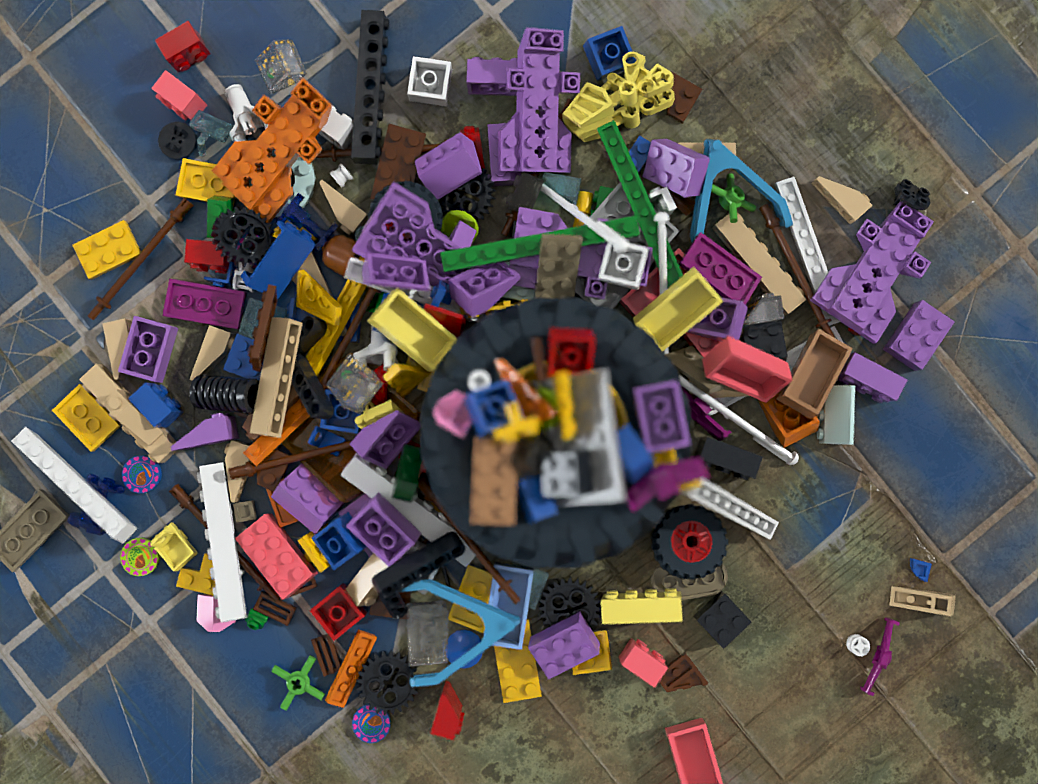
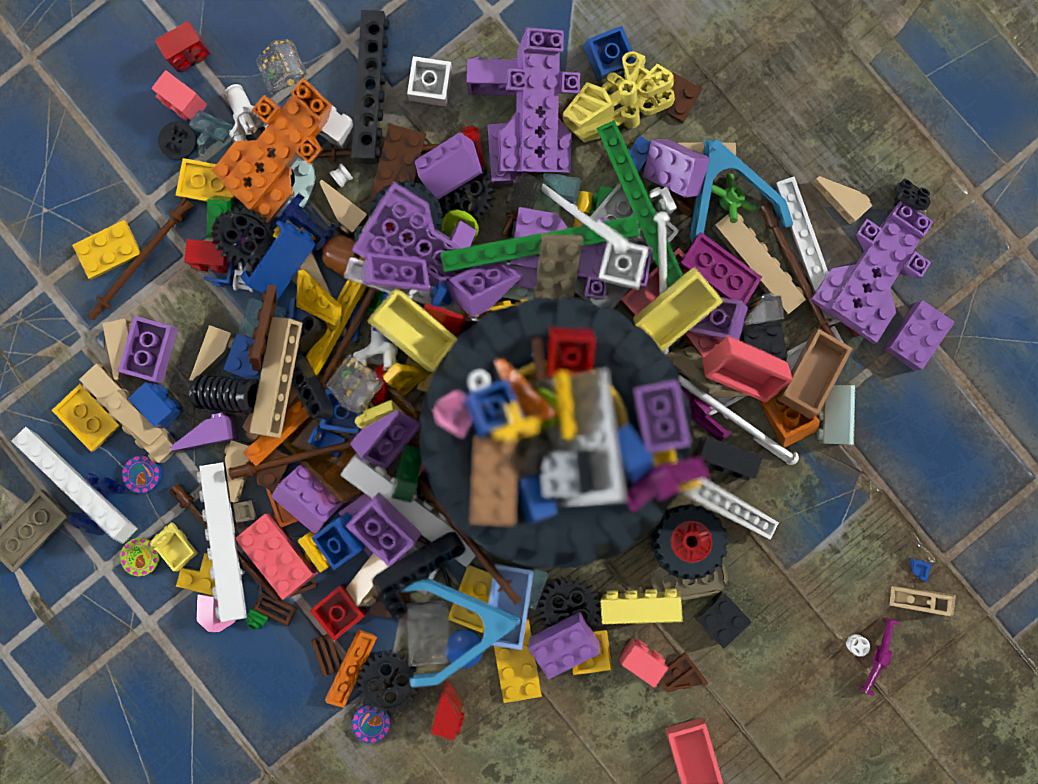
magenta plate [162,278,246,330] -> none
bright green bar [271,655,325,710] -> none
medium lavender brick [837,353,907,403] -> none

